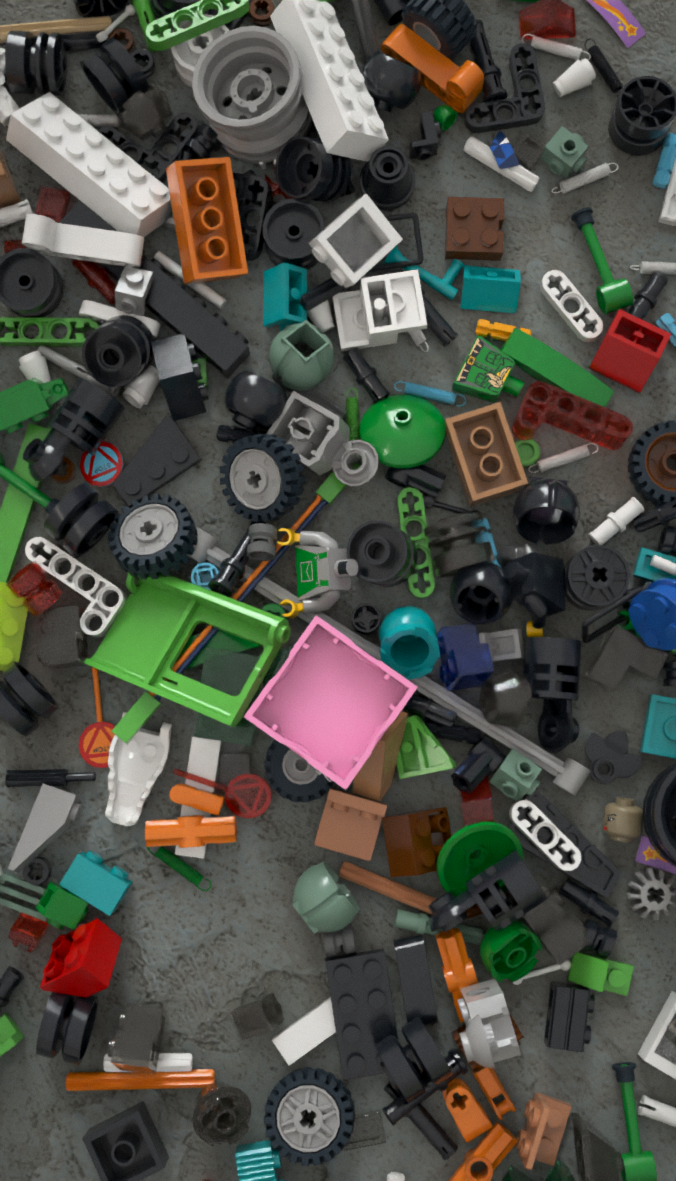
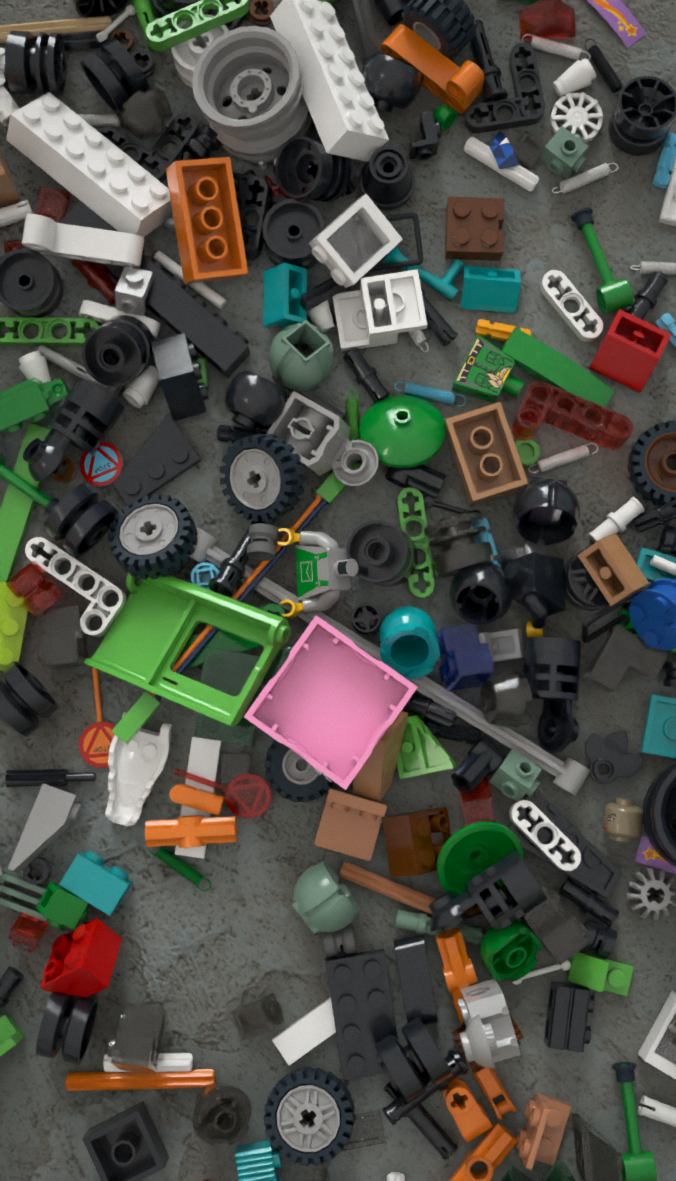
none -> white wheel [550,92,603,143]
none -> medium nougat brick [577,533,649,606]

